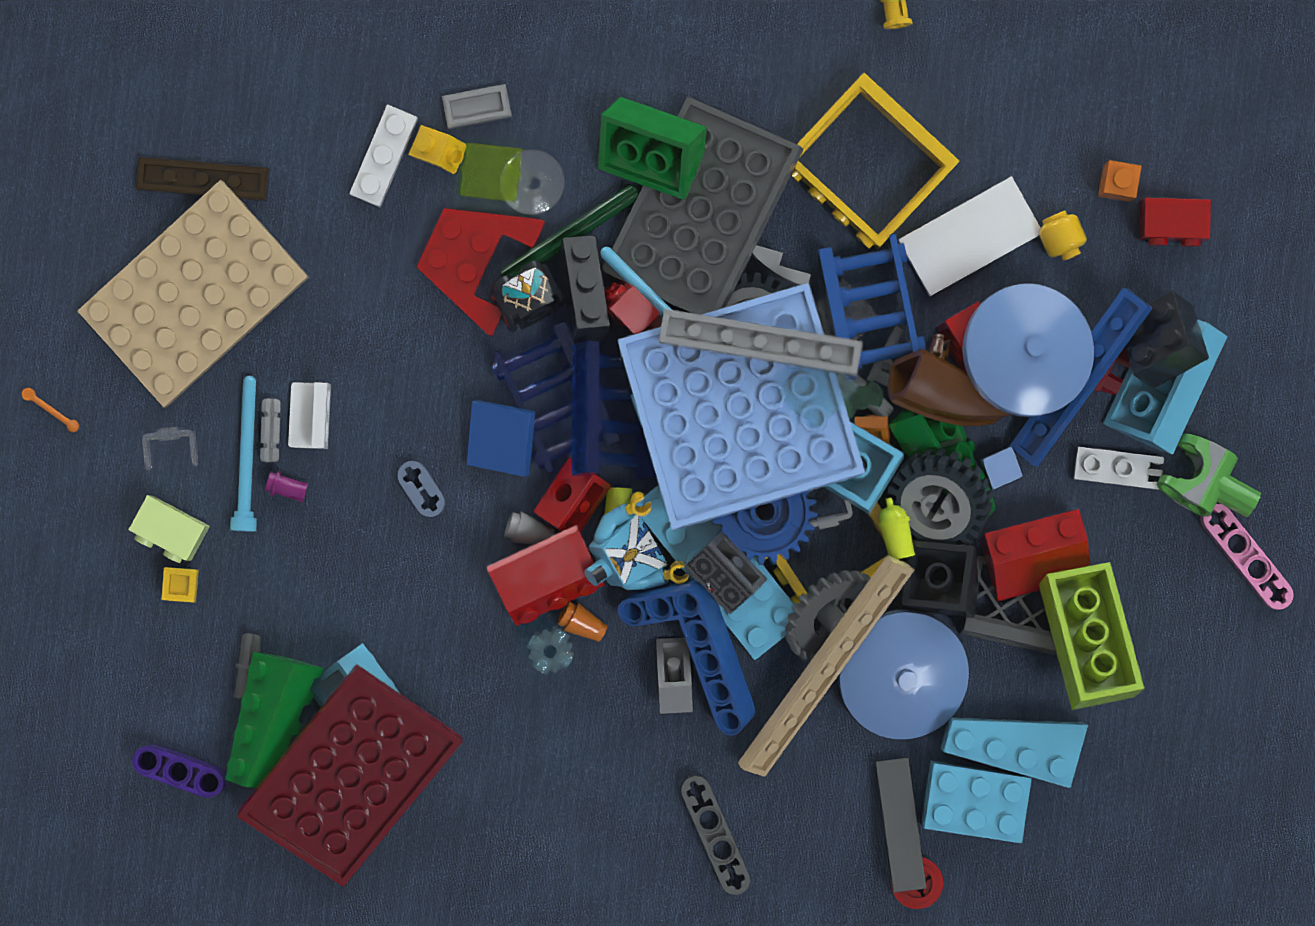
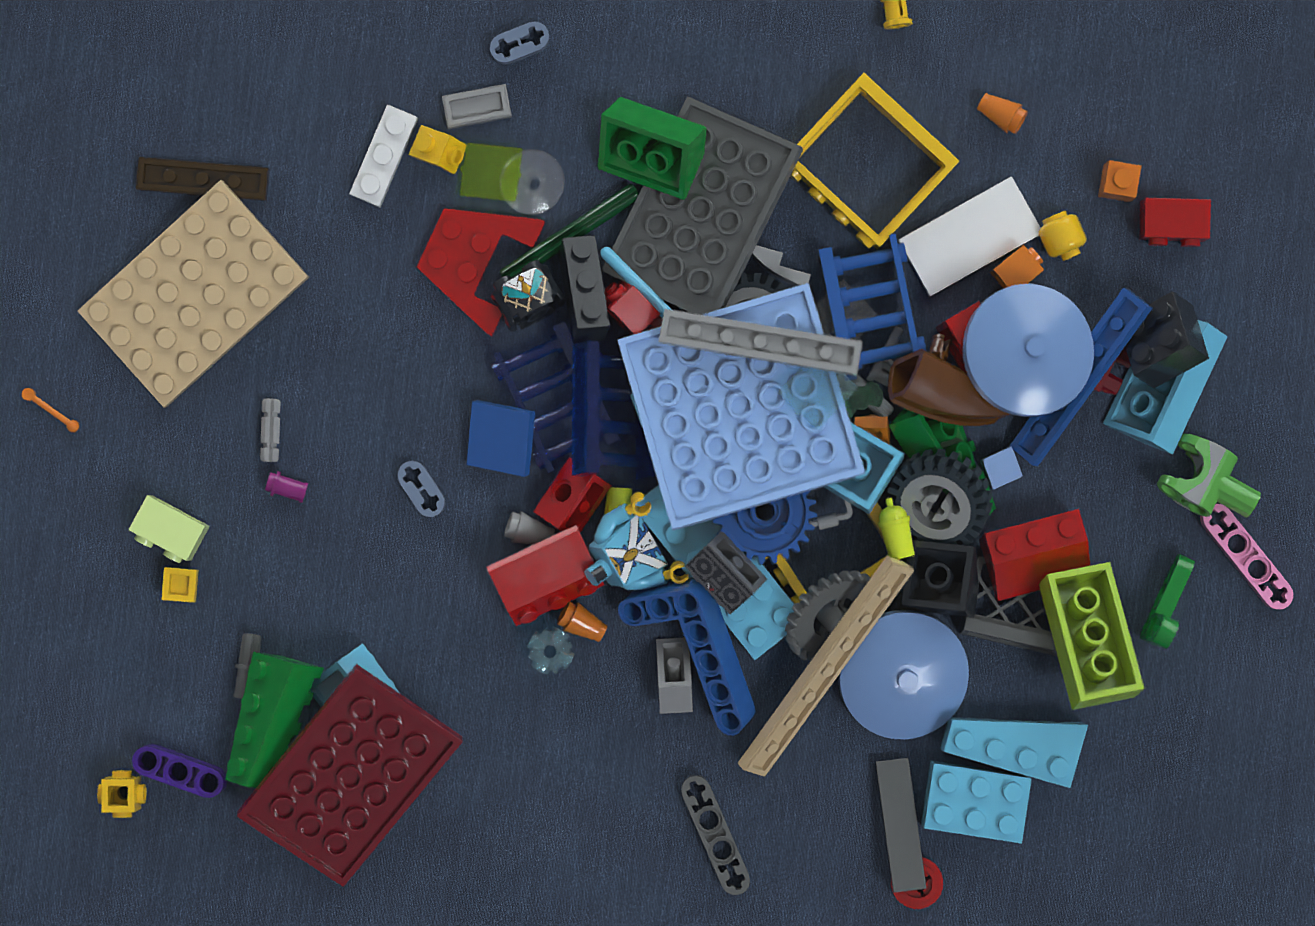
clear piece [142,426,198,471] -> none
medium azure piece [230,375,257,532] -> none
white panel [288,382,331,449] -> none
white hinge [1072,447,1164,490] -> none
none -> yellow brick [97,770,147,818]
none -> sand blue beam [490,21,550,65]
none -> orange cone [977,93,1028,134]
none -> orange brick [990,245,1044,289]
none -> green beam [1139,554,1195,649]

